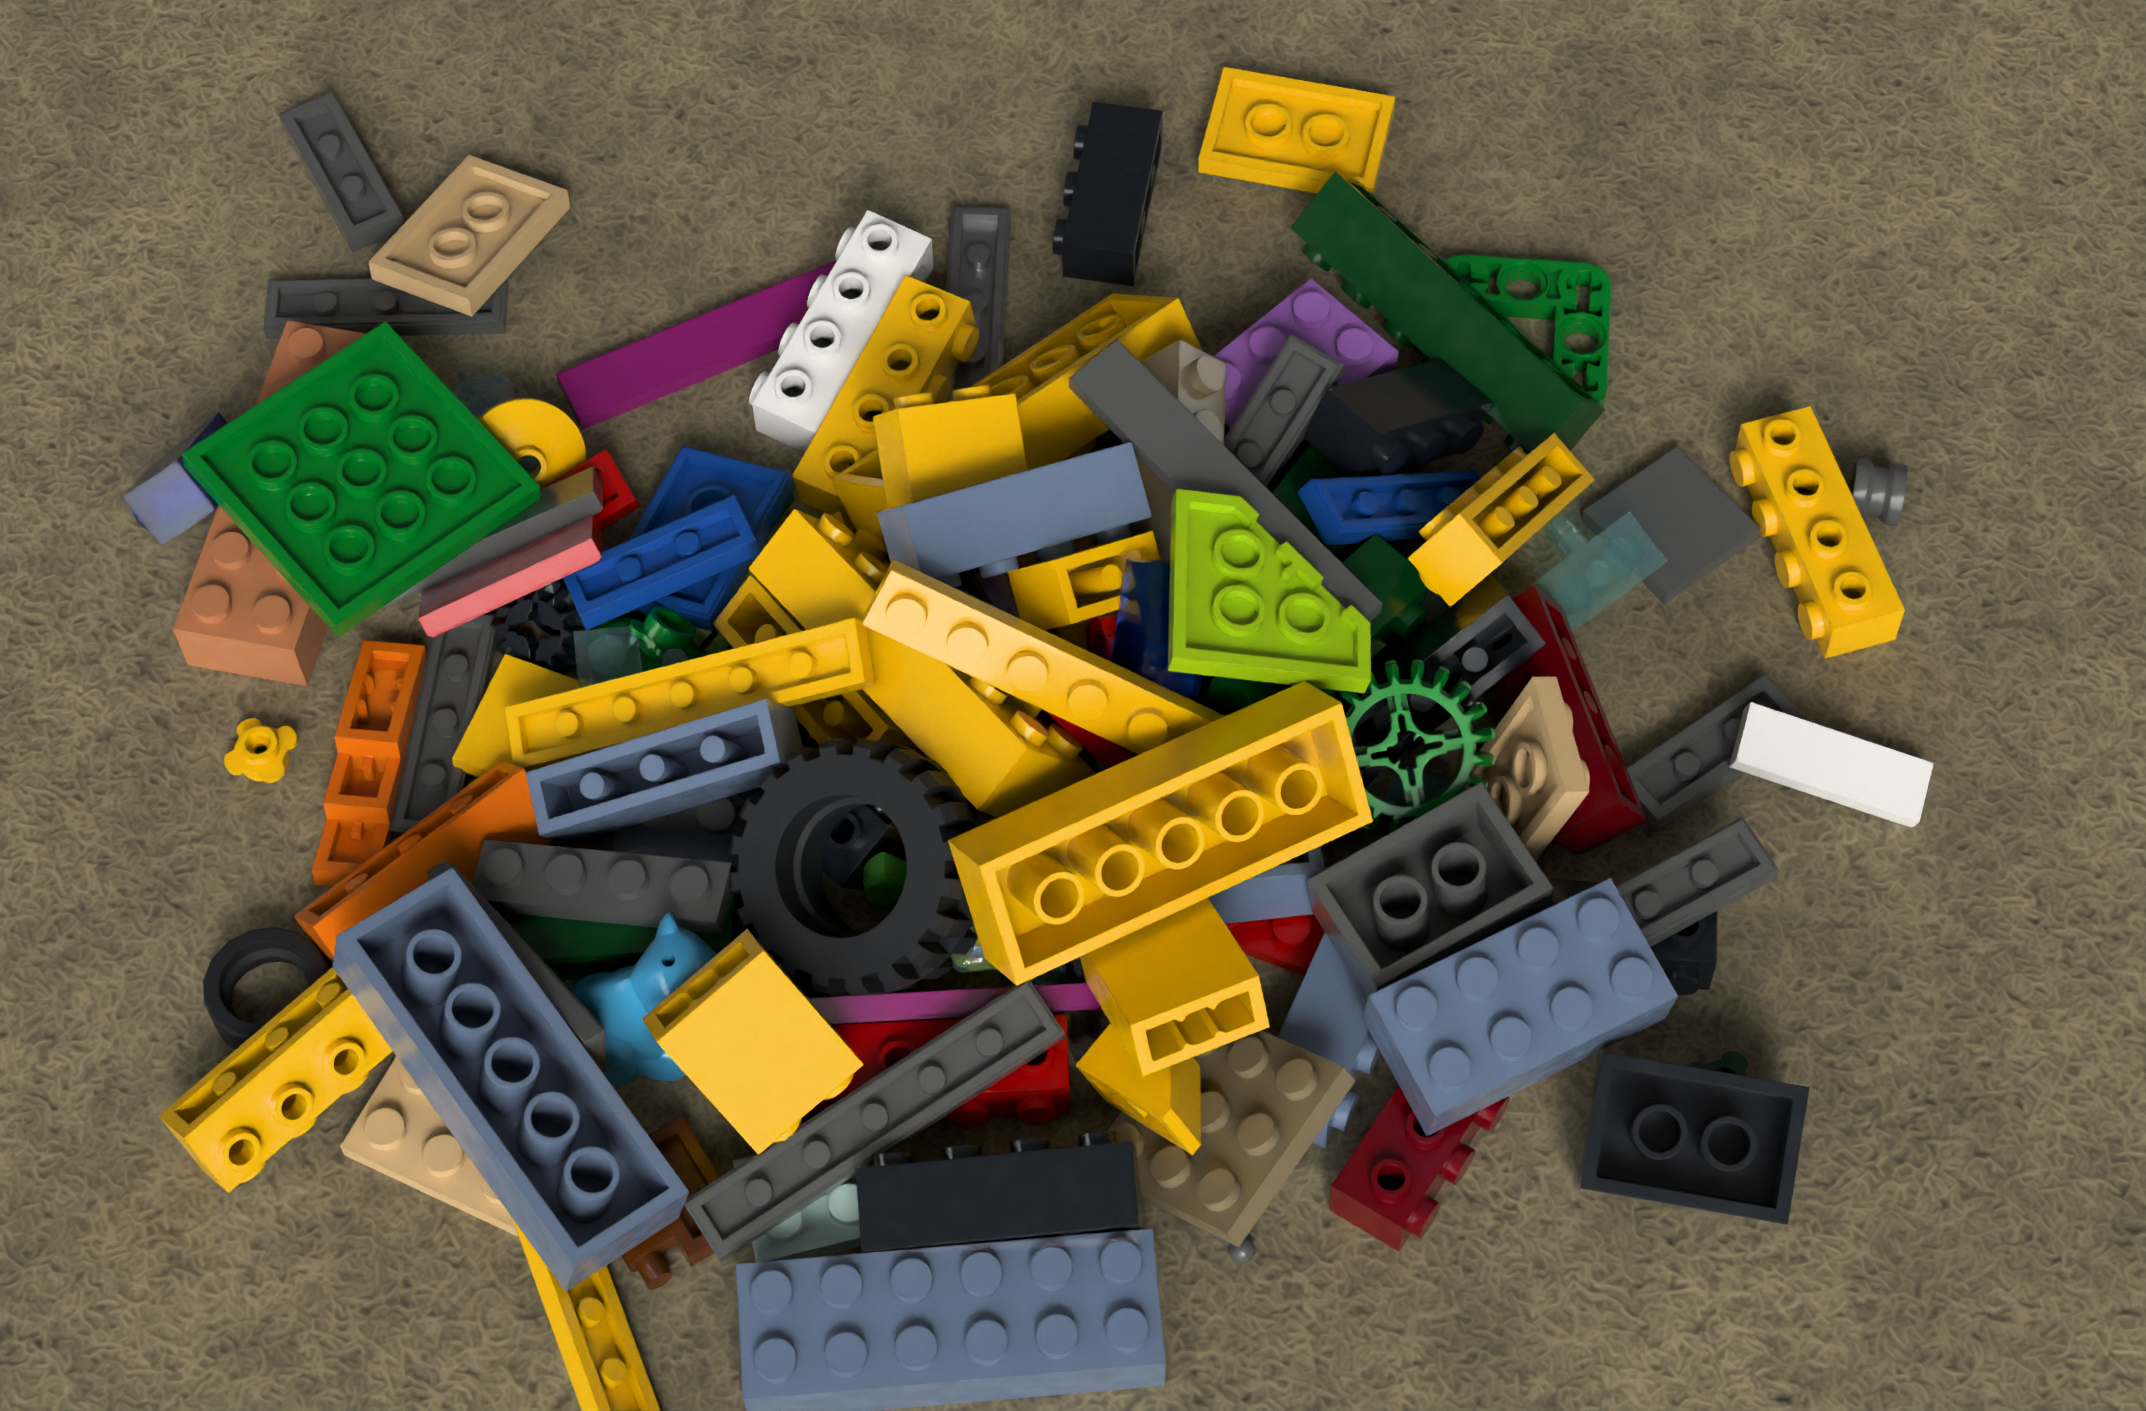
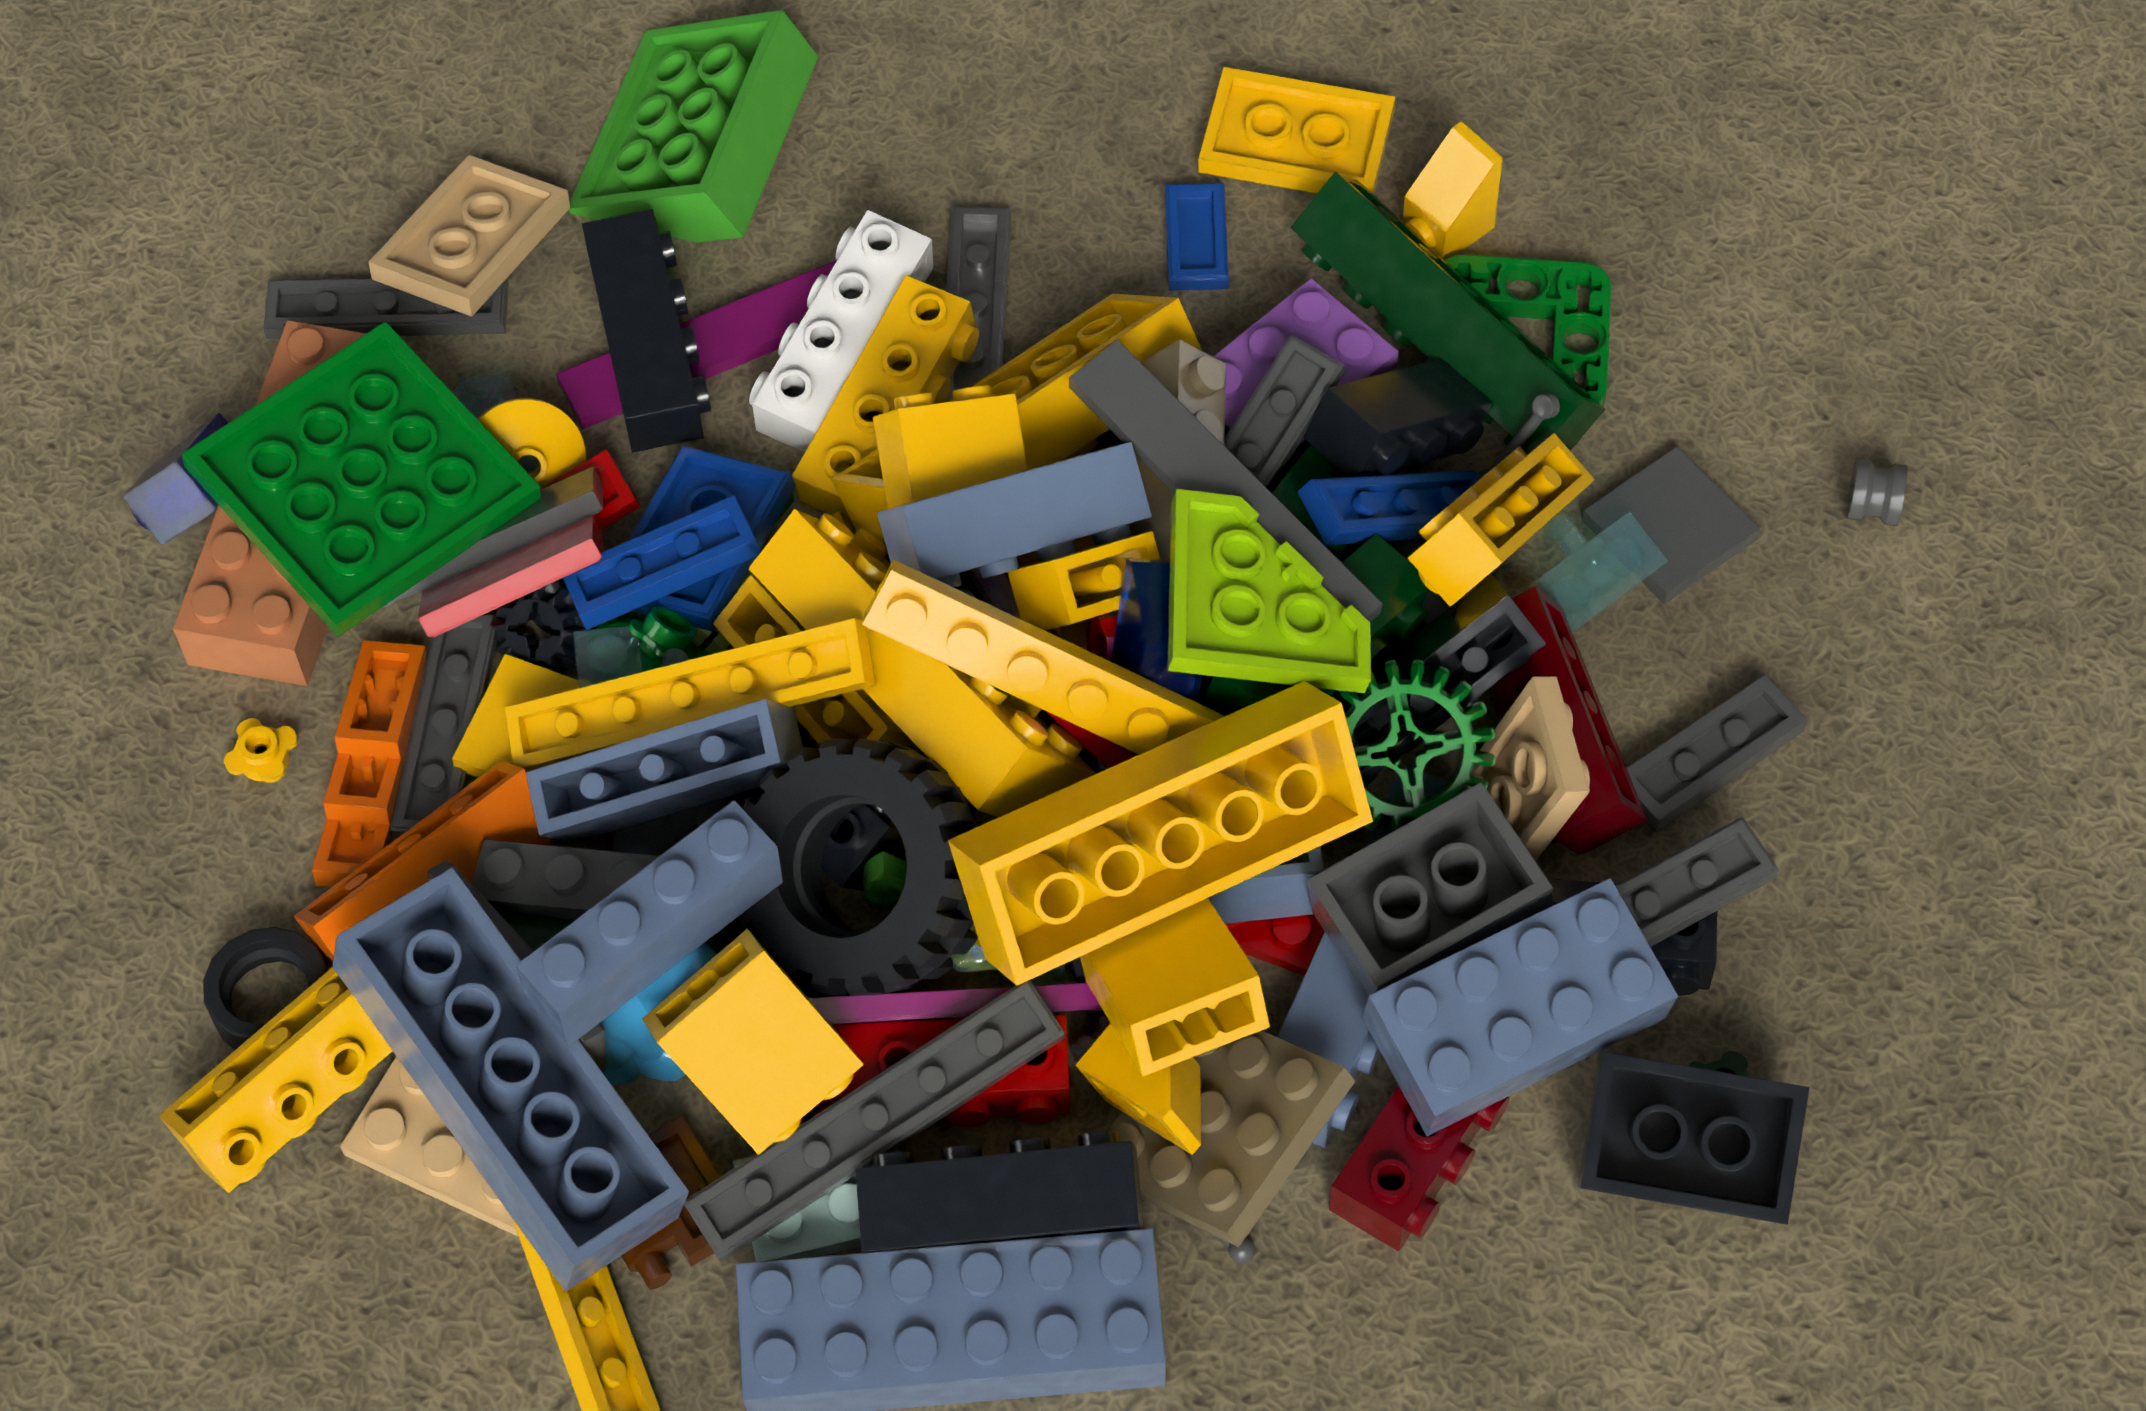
dark grey plate [279,92,405,252] -> none
black brick [1053,102,1163,286] -> none
yellow brick [1729,406,1905,659] -> none
white tile [1729,702,1934,827] -> none
none -> sand blue brick [516,800,783,1047]
none -> bright green slope [568,10,819,243]
none -> black brick [582,209,711,453]
none -> blue tile [1165,183,1229,291]
none -> yellow slope [1403,121,1503,260]
none -> dark grey hinge [1478,393,1560,479]

